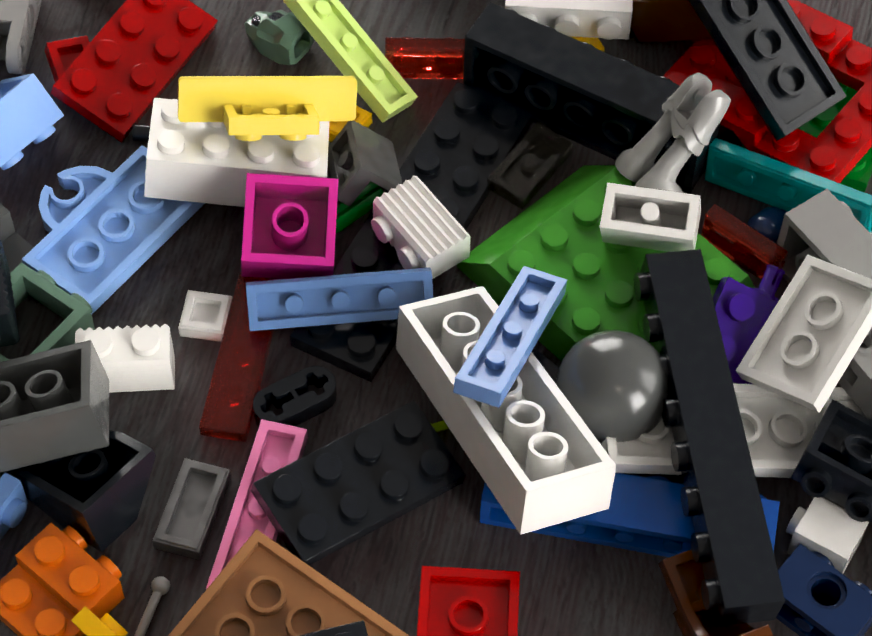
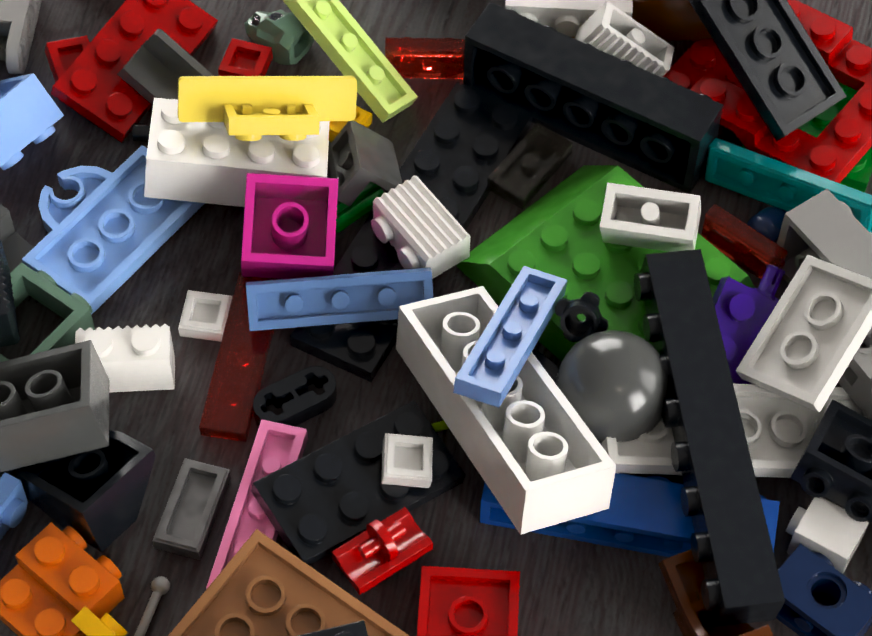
light grey piece [615,73,731,193] -> none
none -> dark grey panel [117,29,214,105]
none -> red plate [218,38,273,76]
none -> red hips [332,507,433,595]
none -> white tile [381,433,433,488]
none -> black plate [555,292,608,342]
none -> white brick [575,1,675,77]

